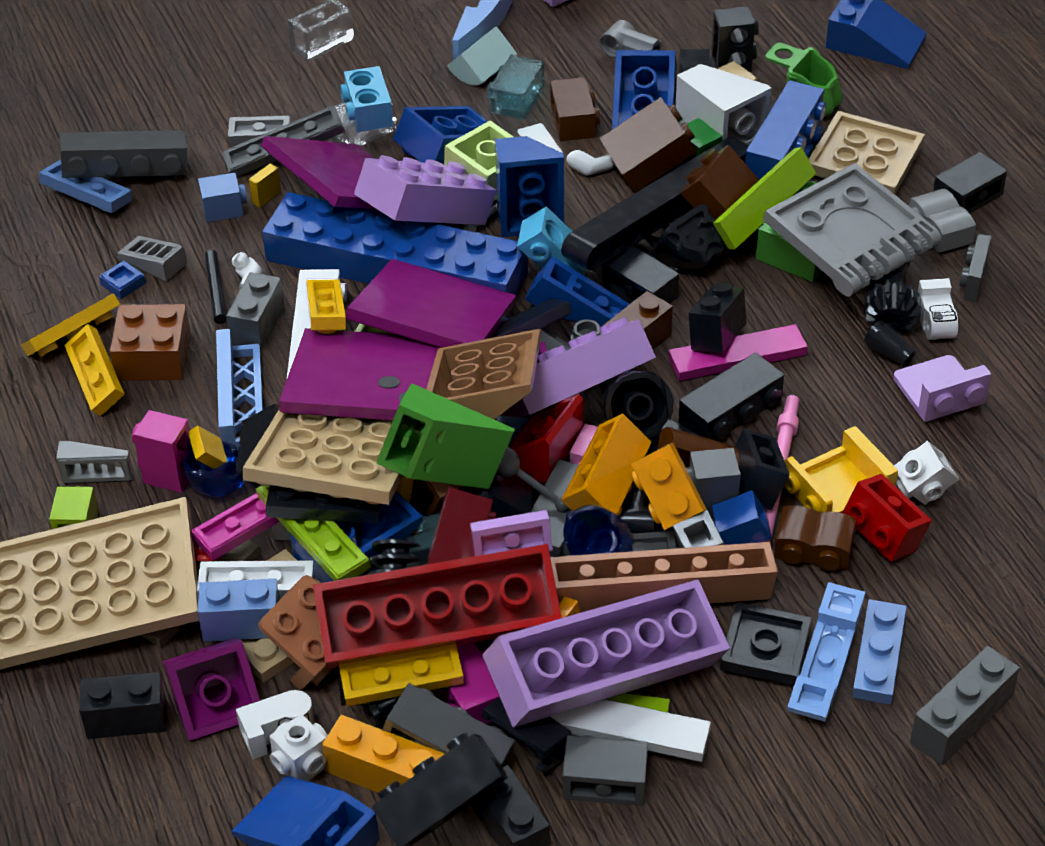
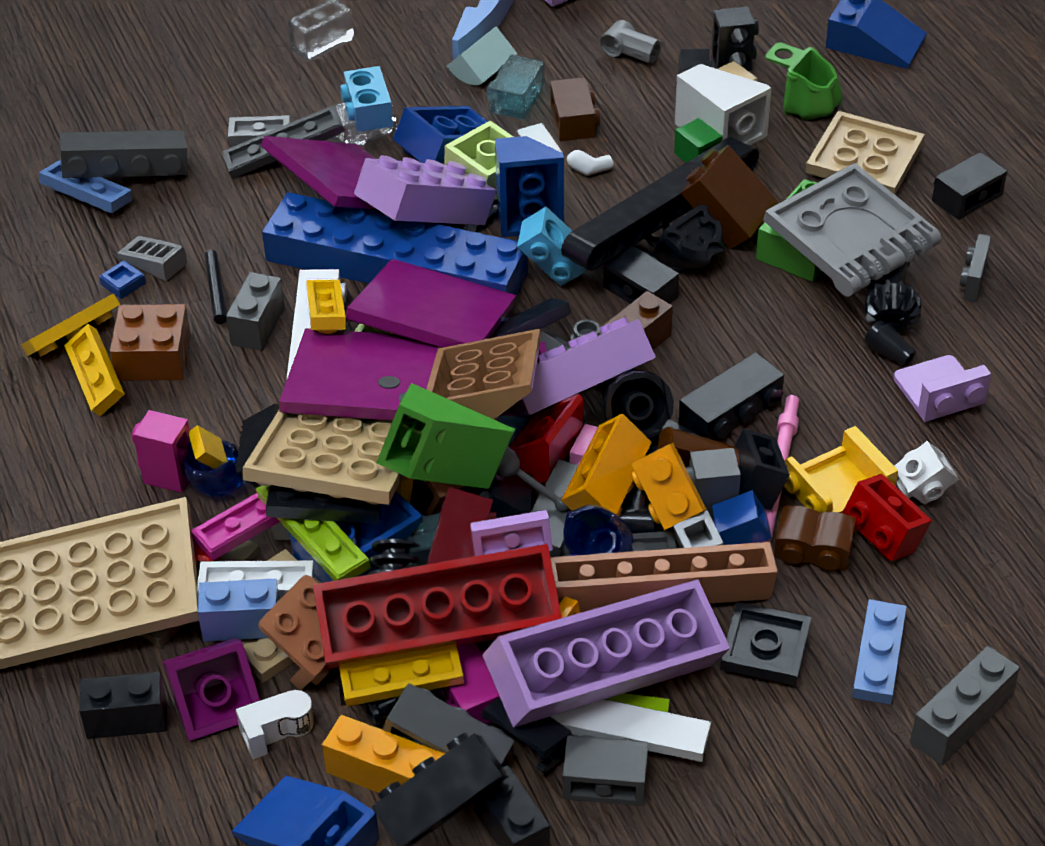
lime brick [49,486,99,529] -> none
light grey slope [56,441,134,483] -> none
medium blue brick [198,173,247,222] -> none
light blue fence [216,329,263,451] -> none
white arm [232,252,262,291] -> none
yellow tile [249,164,281,207] -> none
white brick [269,714,328,781] -> none
blue slope [525,256,629,327] -> none
brick [599,97,697,193] -> none
blue slope [612,50,677,129] -> none
dark pink tile [668,324,808,381] -> none
black brick [688,283,746,353] -> none
lime tile [713,147,817,249] -> none
brick [745,80,827,180] -> none
light blue slope [787,582,865,722] -> none
light grey brick [909,189,976,253] -> none
white leg [918,278,958,340] -> none

